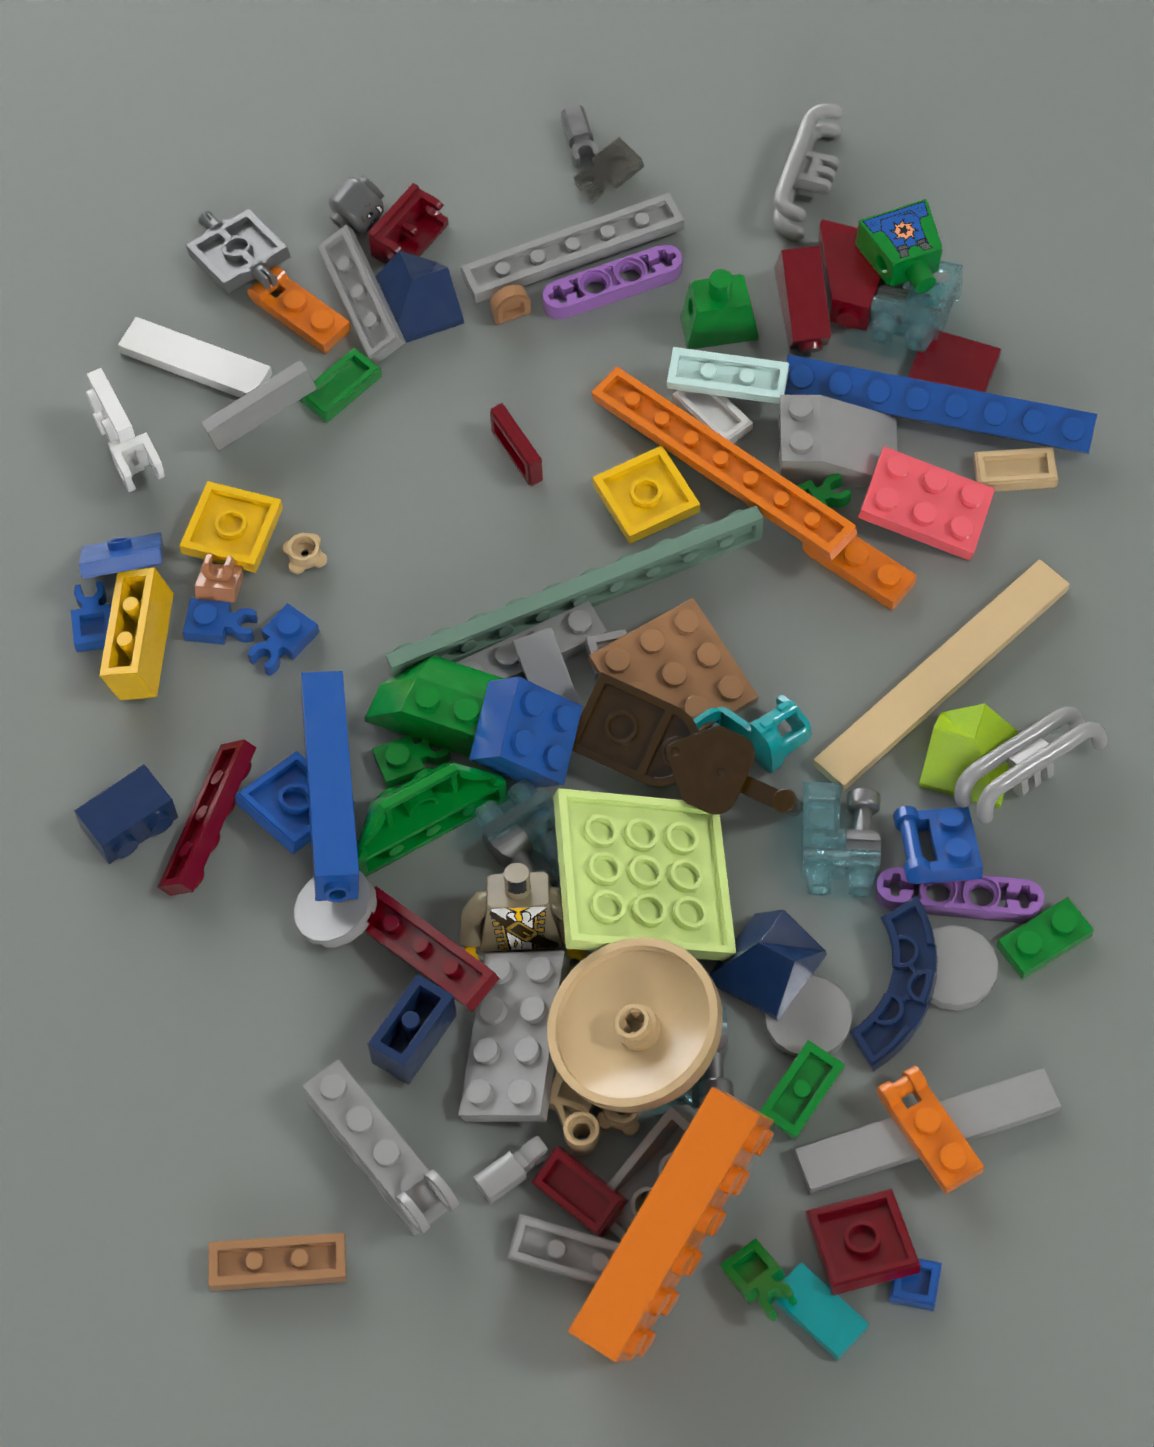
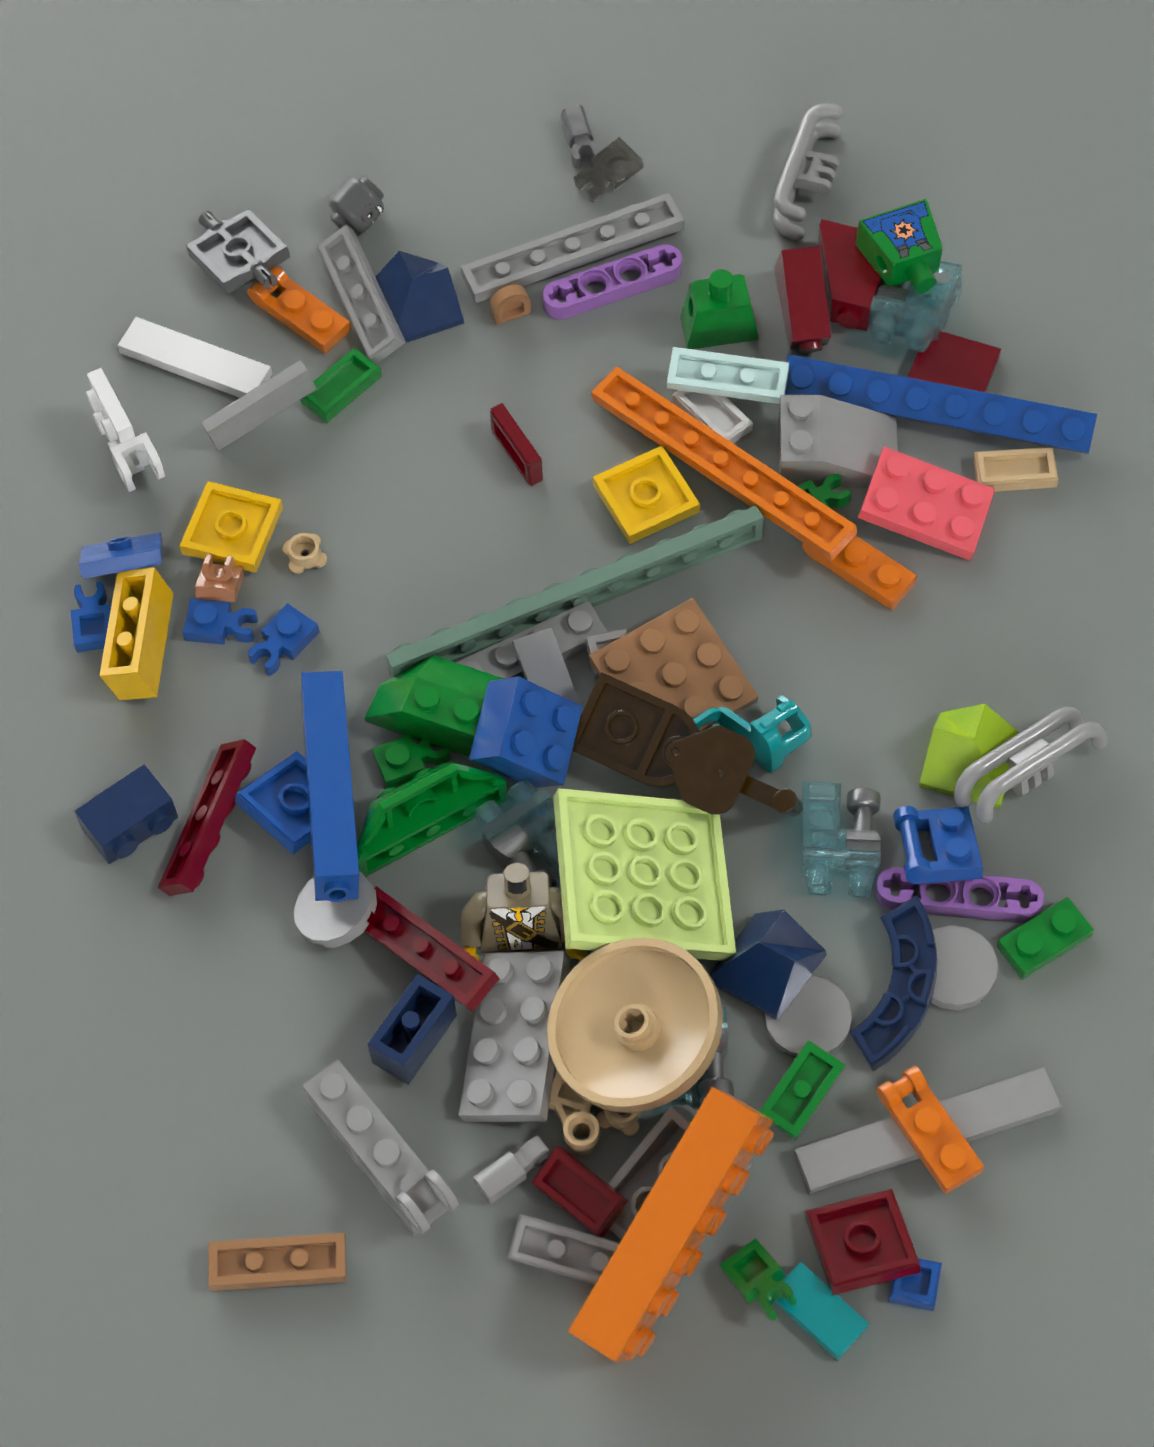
dark red hinge [368,183,449,264] -> none
tan tile [813,559,1070,792] -> none

